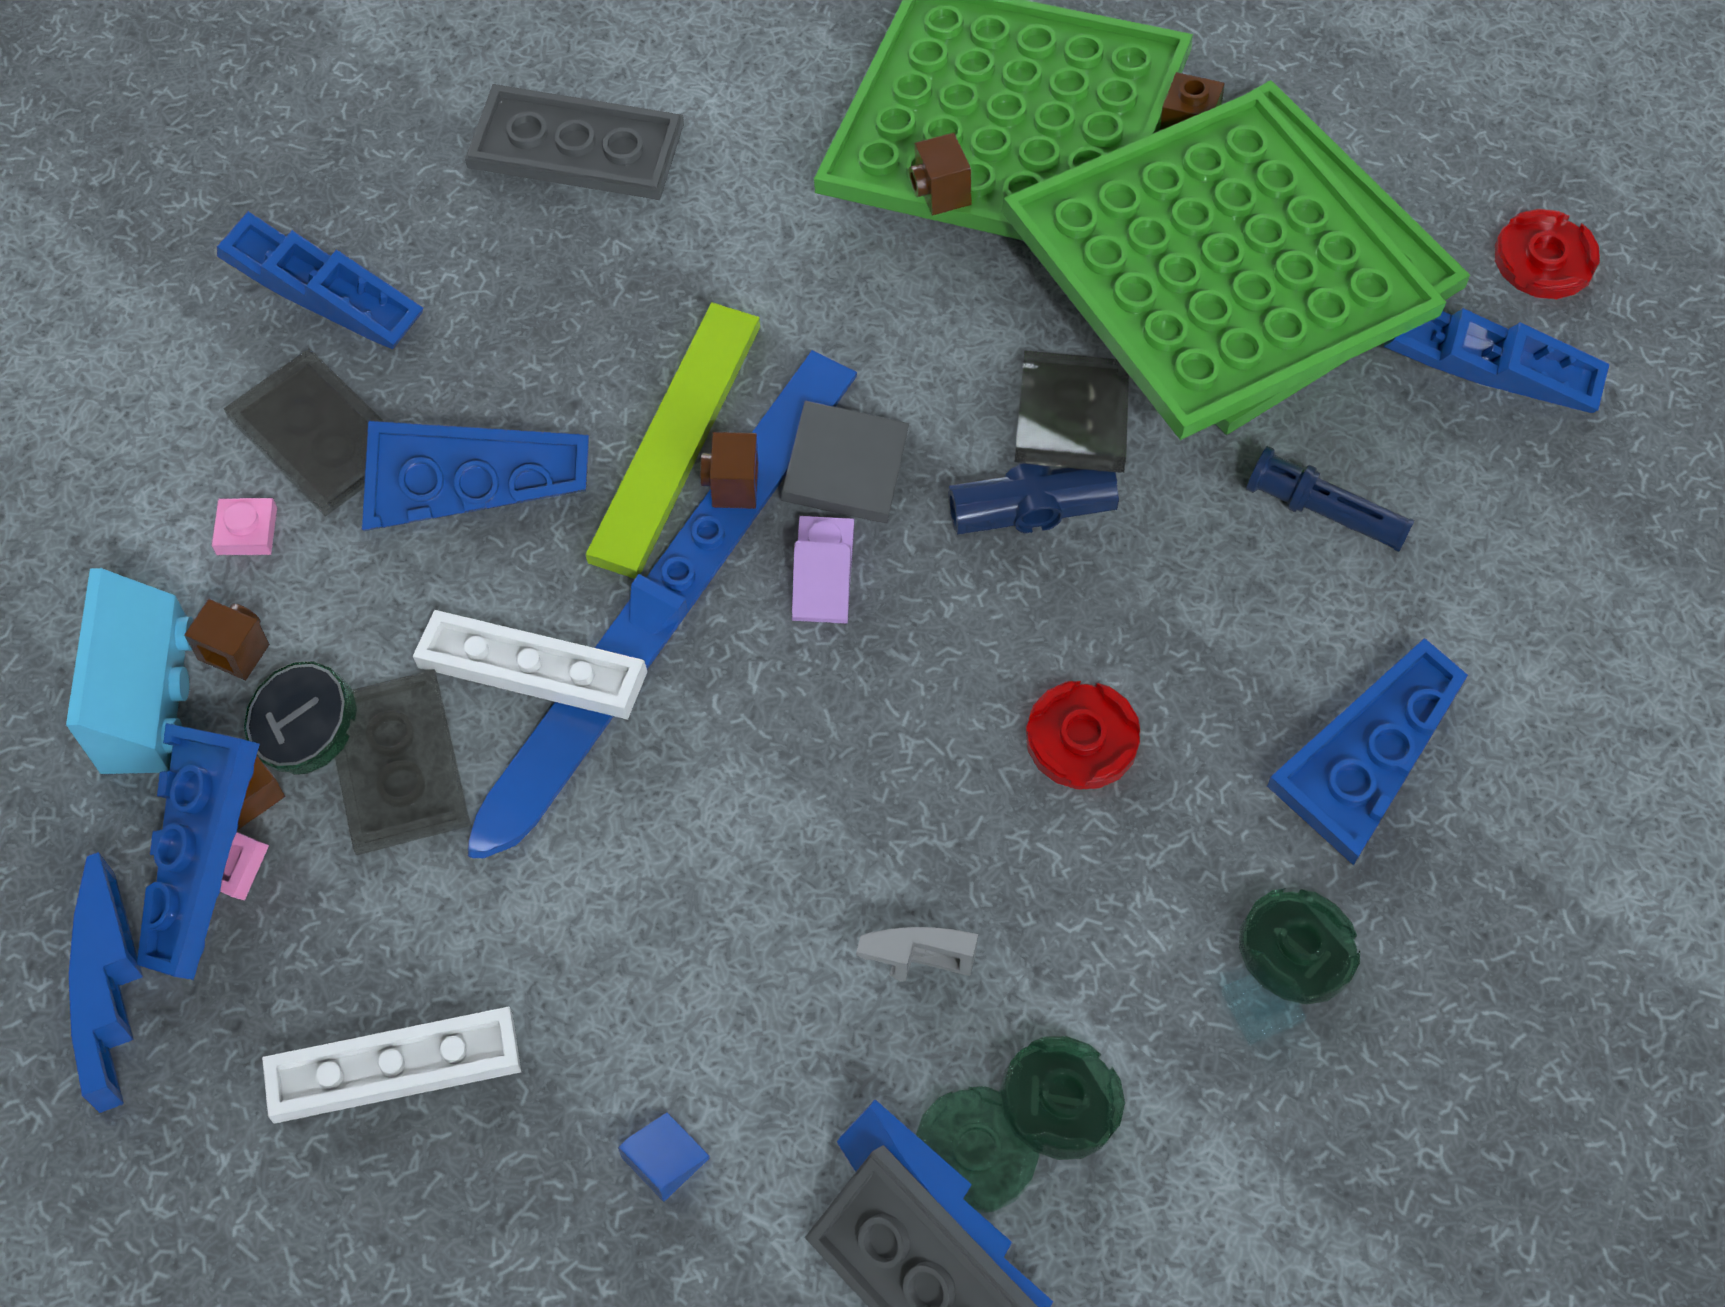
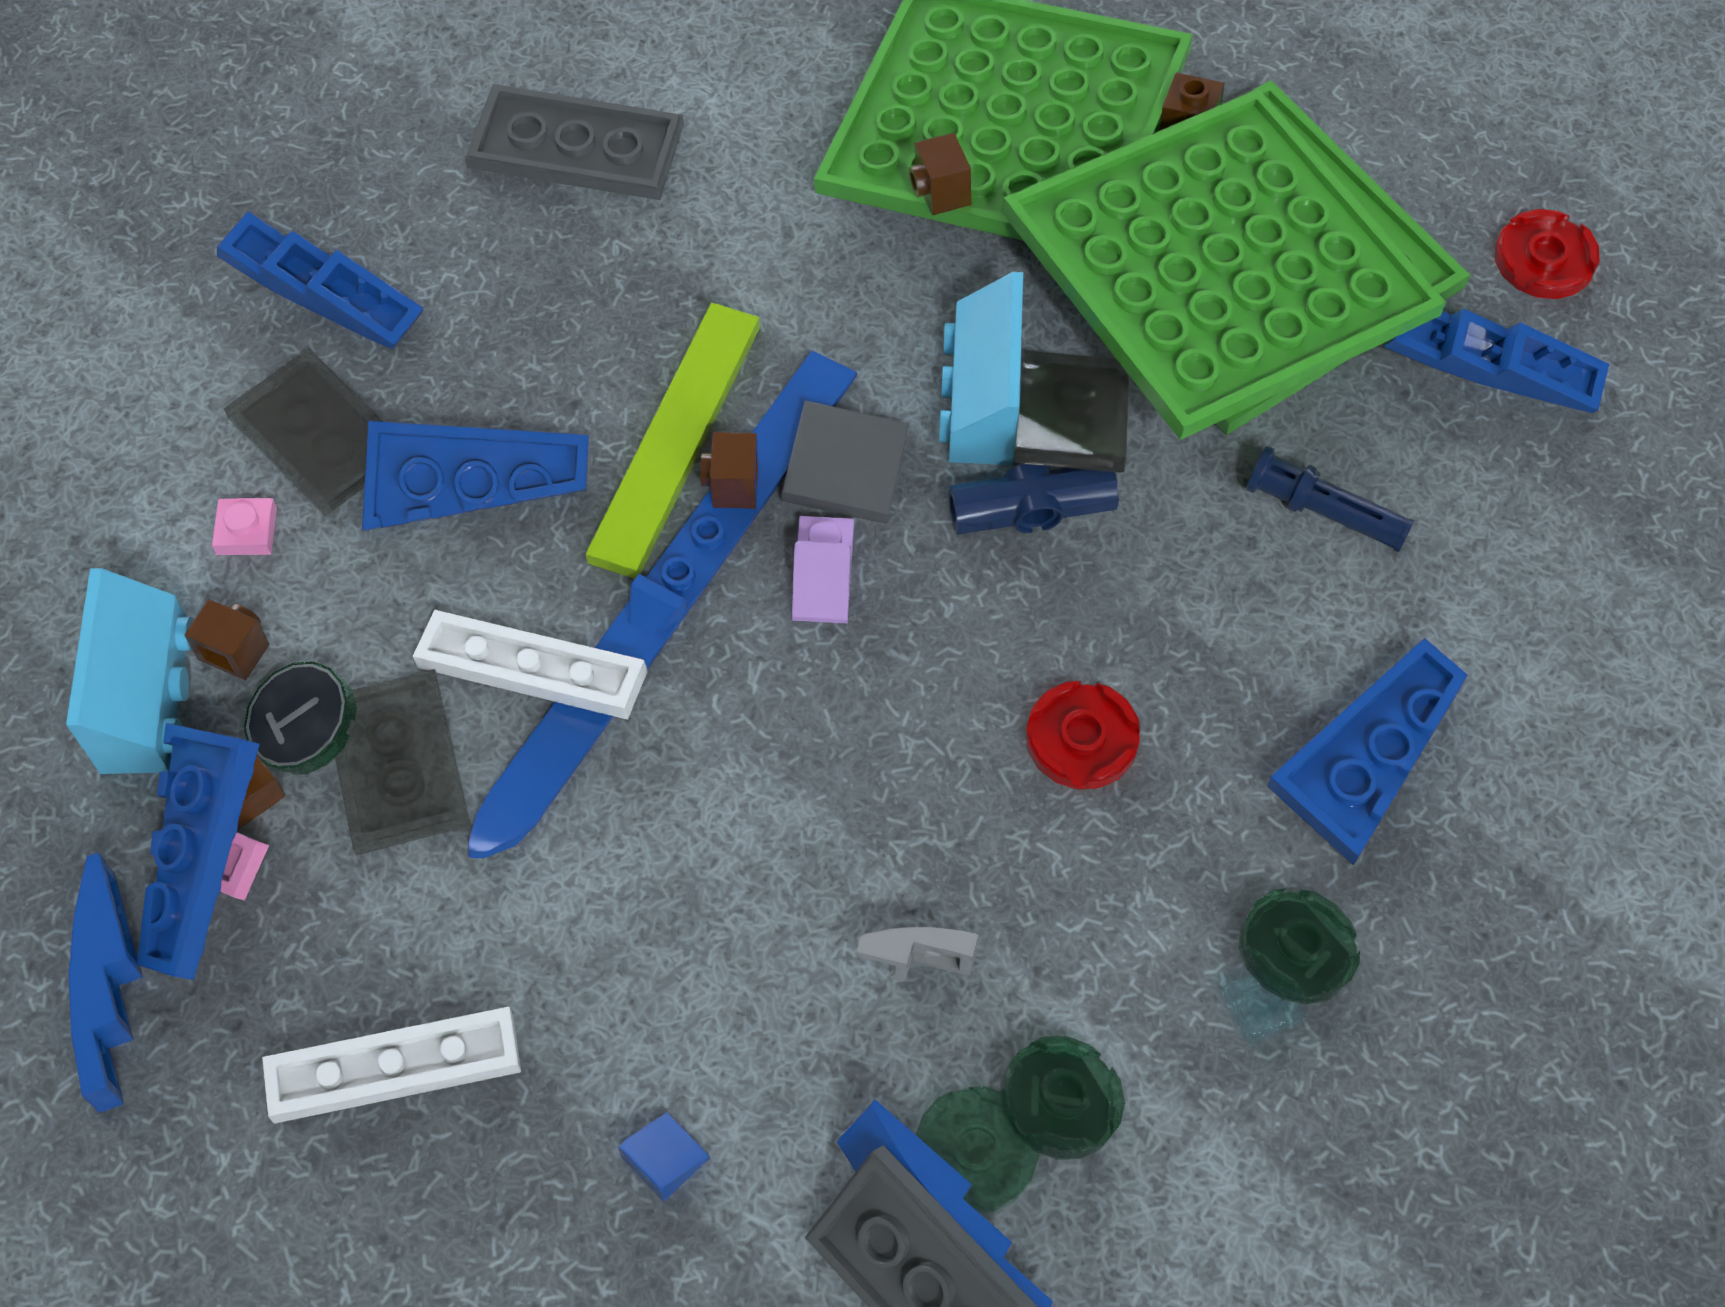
none -> medium azure slope [939,272,1023,465]

